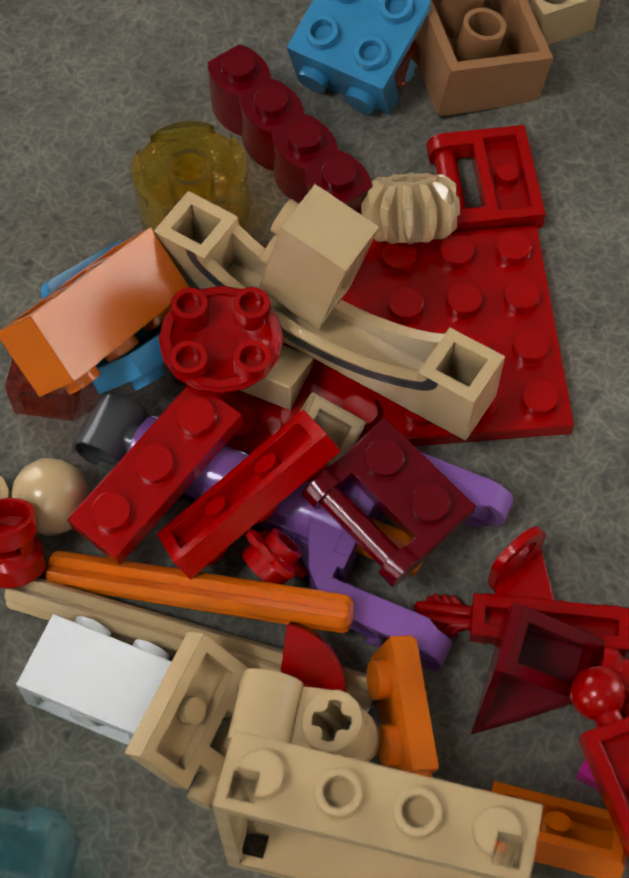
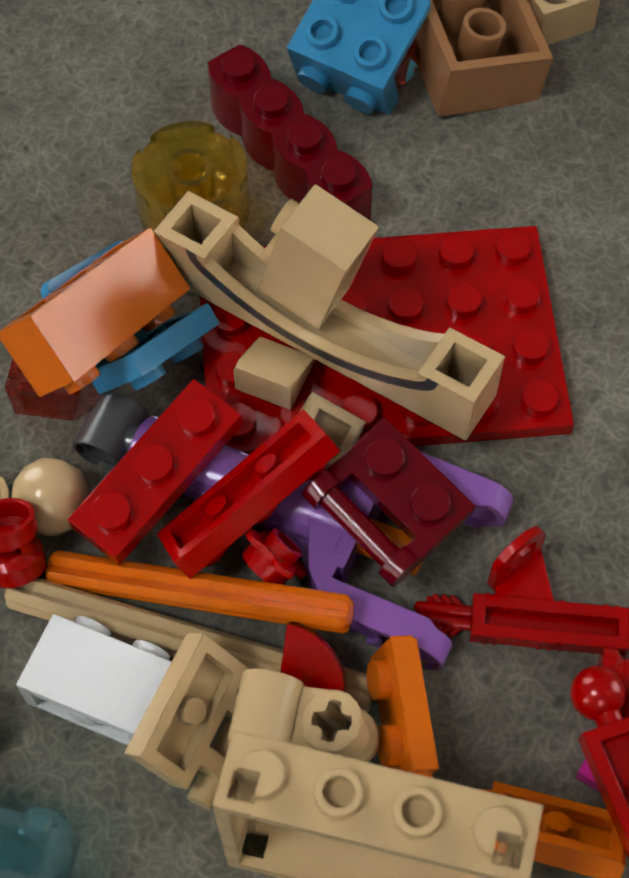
red dish [158,285,284,394] -> none
tan gear [361,172,460,245] -> none
red plate [426,125,546,232] -> none
dark red slope [471,603,605,734] -> none

